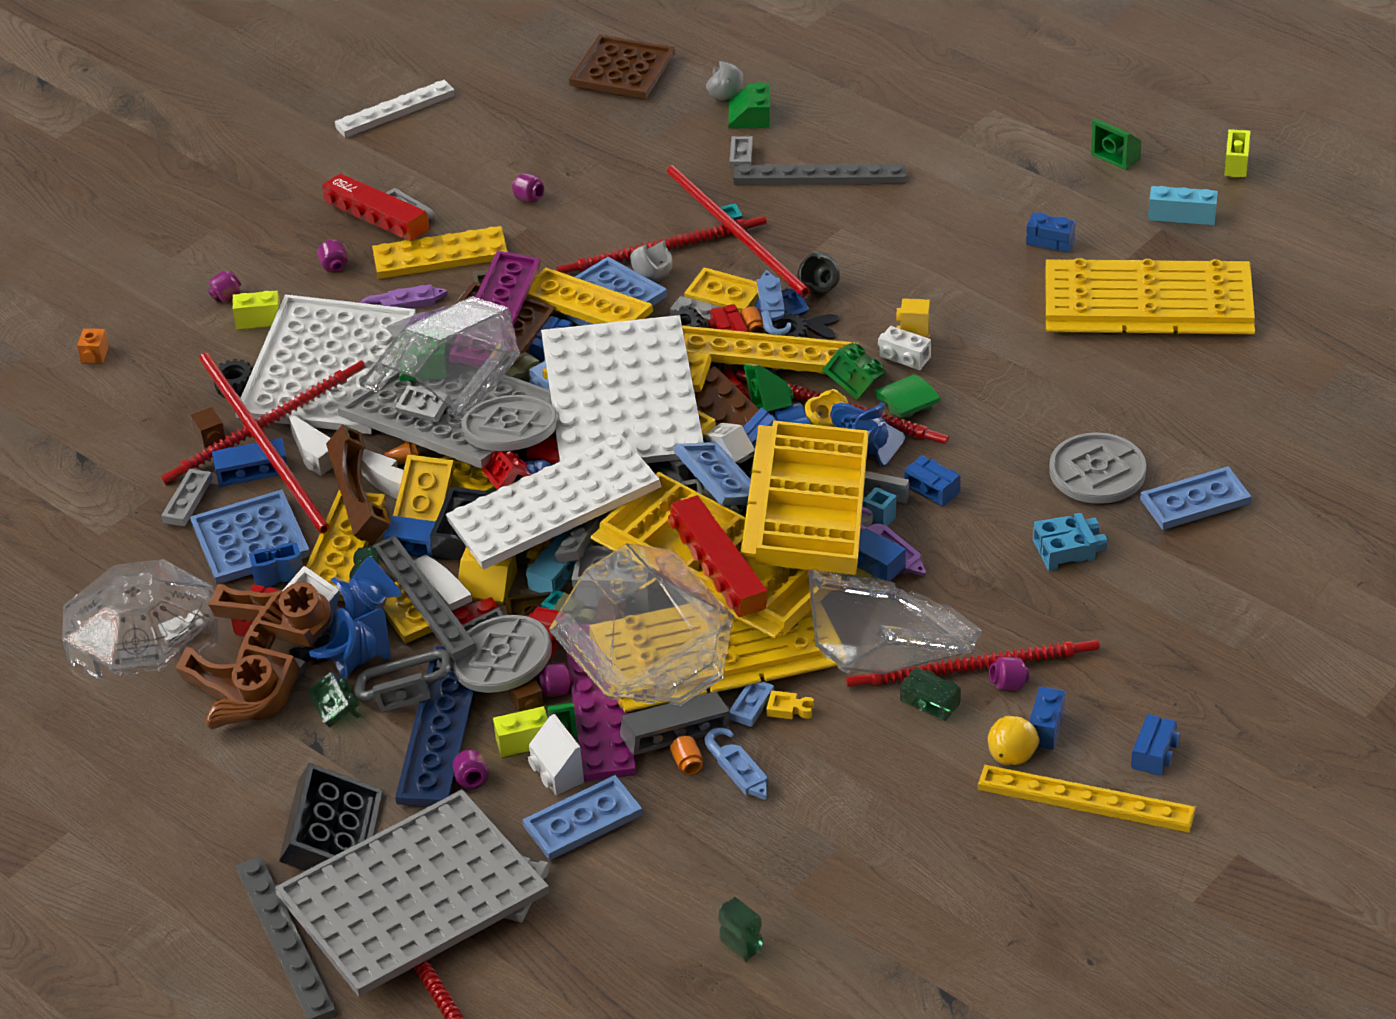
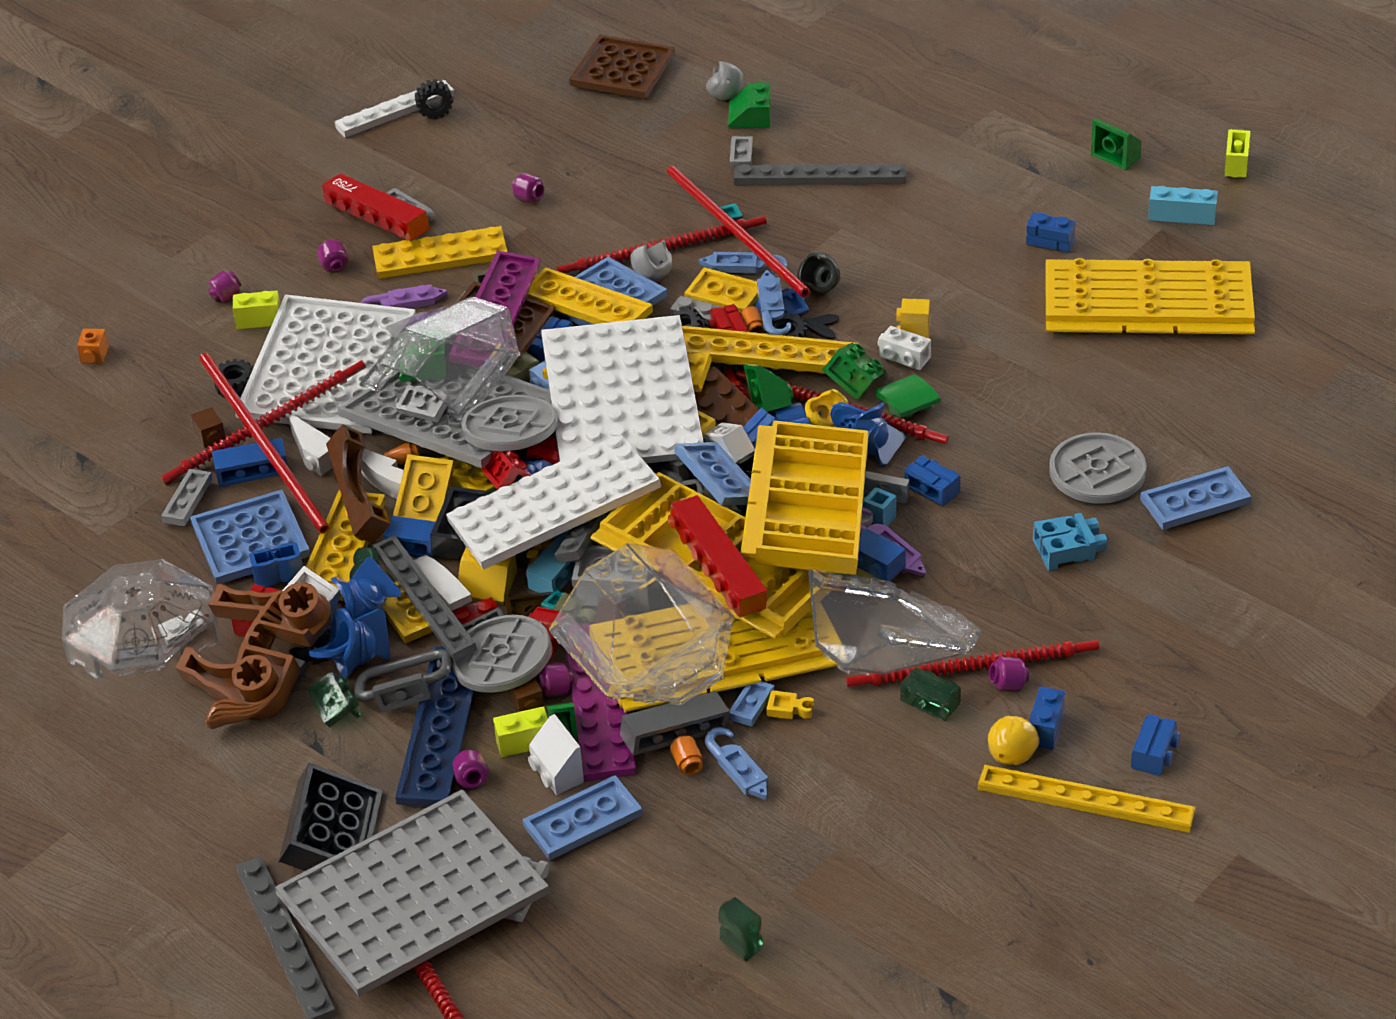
none -> black tyre [414,79,453,119]
none -> medium blue plate [699,252,788,274]

